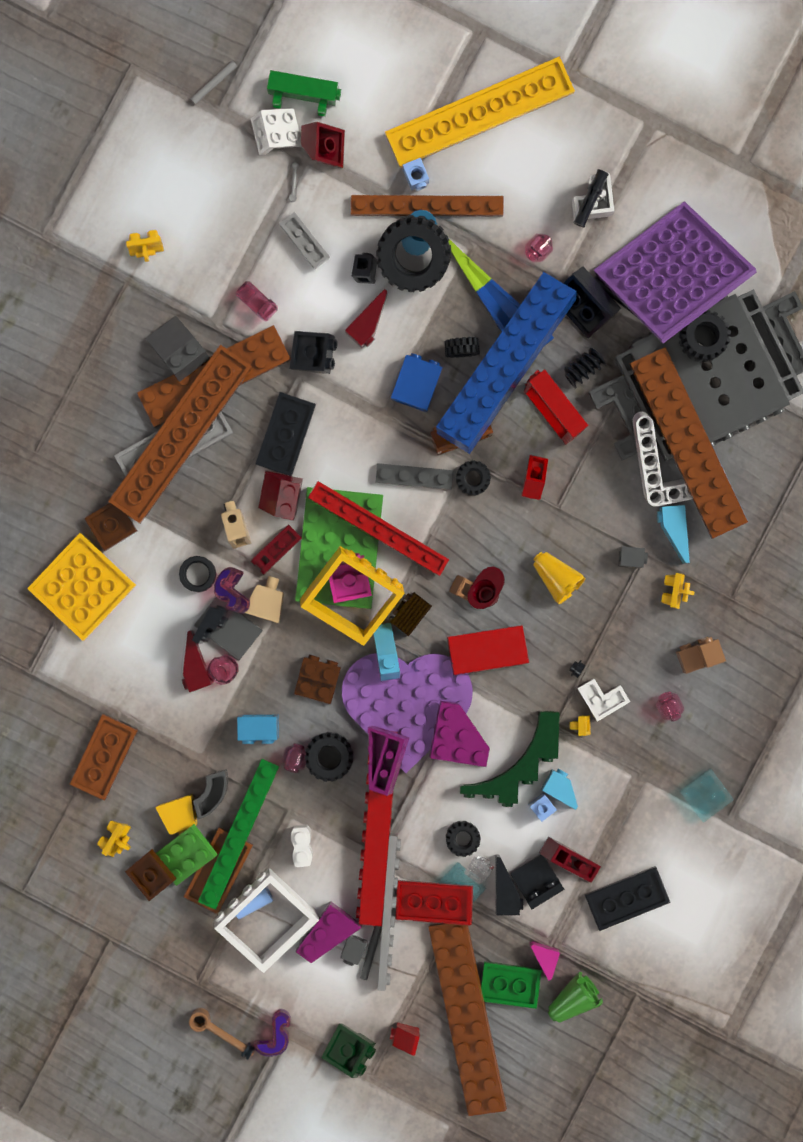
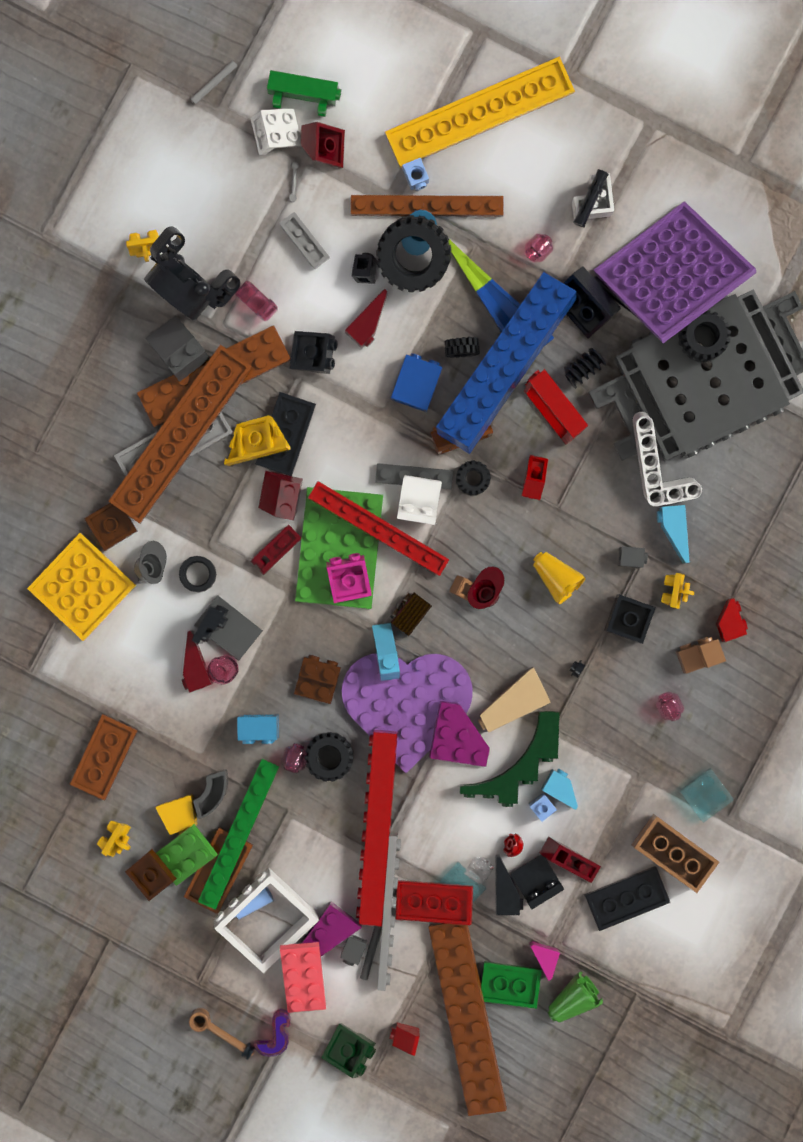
clear pink animal [214,567,250,614] -> none
tan torso [221,501,252,549] -> none
tan torso [243,576,284,623] -> none
white brick [291,825,313,867] -> none
yellow window [300,546,405,646] -> none
magenta wedge [368,726,409,796] -> none
black tyre [446,821,481,857] -> none
red tile [447,625,529,675] -> none
yellow tile [570,715,591,736] -> none
white plate [577,678,630,722] -> none
dark orange plate [630,347,748,539] -> none
none -> dark grey piece [134,540,167,584]
none -> black piece [144,226,241,321]
none -> yellow wing [224,415,290,466]
none -> coral plate [280,942,326,1013]
none -> white bracket [397,475,442,525]
none -> tan slope [478,667,551,733]
none -> red plate [503,833,524,857]
none -> black brick [604,594,656,644]
none -> medium nougat brick [631,814,719,893]
none -> red slope [716,598,748,642]

